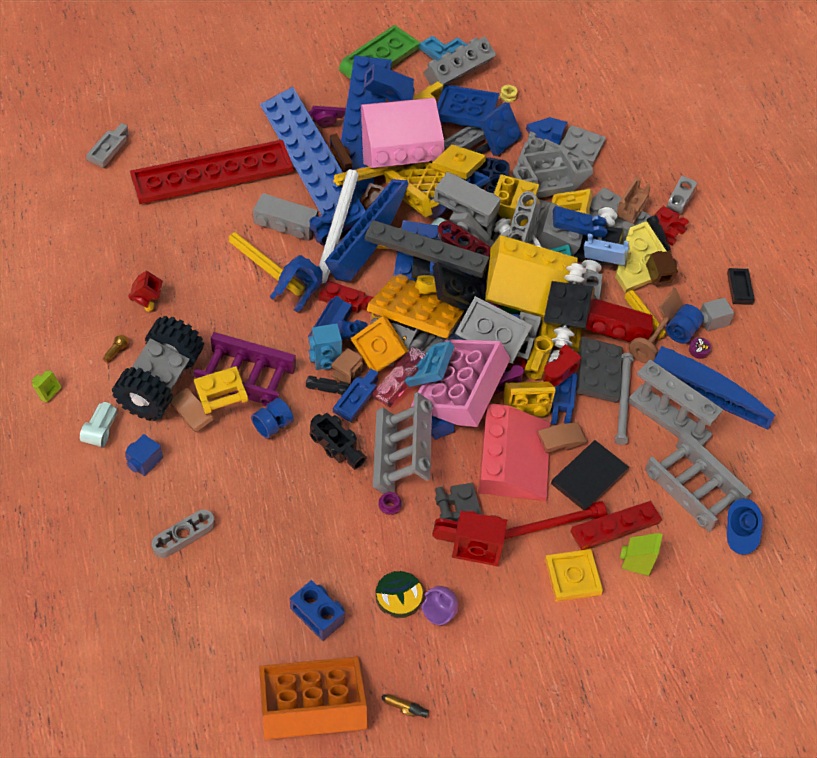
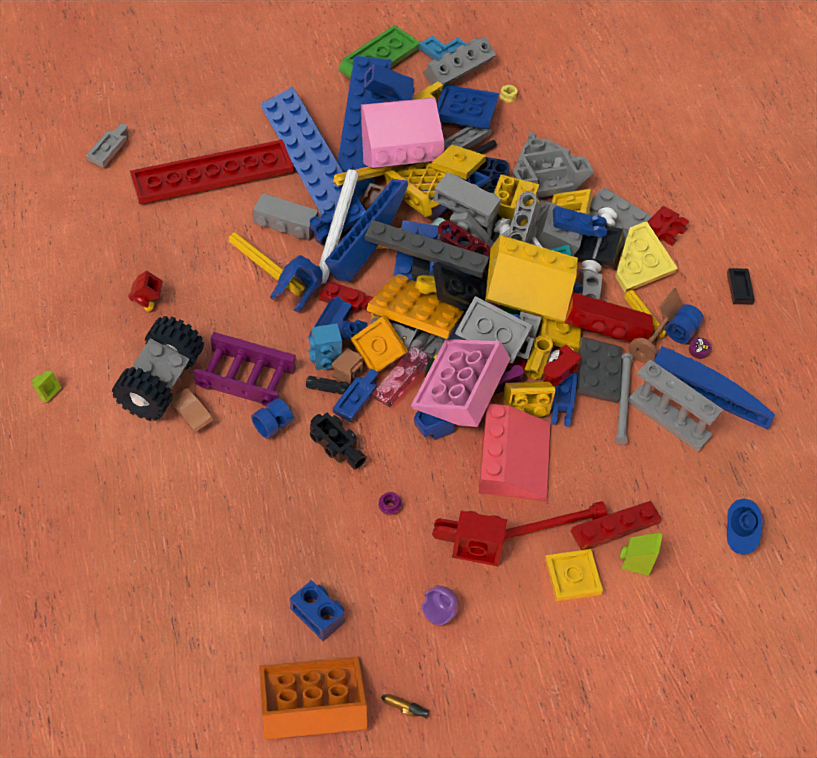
light aqua piece [80,402,118,448] -> none
pearl gold piece [103,335,129,363] -> none
blue brick [125,434,163,476] -> none
light grey beam [151,510,214,558] -> none
yellow plate [193,366,248,415] -> none
magenta piece [309,106,346,127] -> none
reddish brown plate [330,133,352,172] -> none
light grey fence [373,392,433,494] -> none
tile [375,571,423,618] -> none
dark azure wing [404,341,455,387] -> none
dark grey plate [435,483,482,521] -> none
blue plate [479,102,522,155] -> none
blue plate [526,117,568,145] -> none
nougat slope [537,423,587,453] -> none
black plate [543,263,595,348] -> none
black tile [551,440,629,510] -> none
light grey plate [560,125,606,167] -> none
light blue hinge [584,234,630,266] -> none
nougat hinge [617,177,651,224] -> none
light grey fence [645,431,752,532] -> none
reddish brown brick [646,251,678,285] -> none
black axle [647,215,671,251] -> none
light grey leg [667,175,697,214] -> none
light grey brick [700,298,734,332] -> none

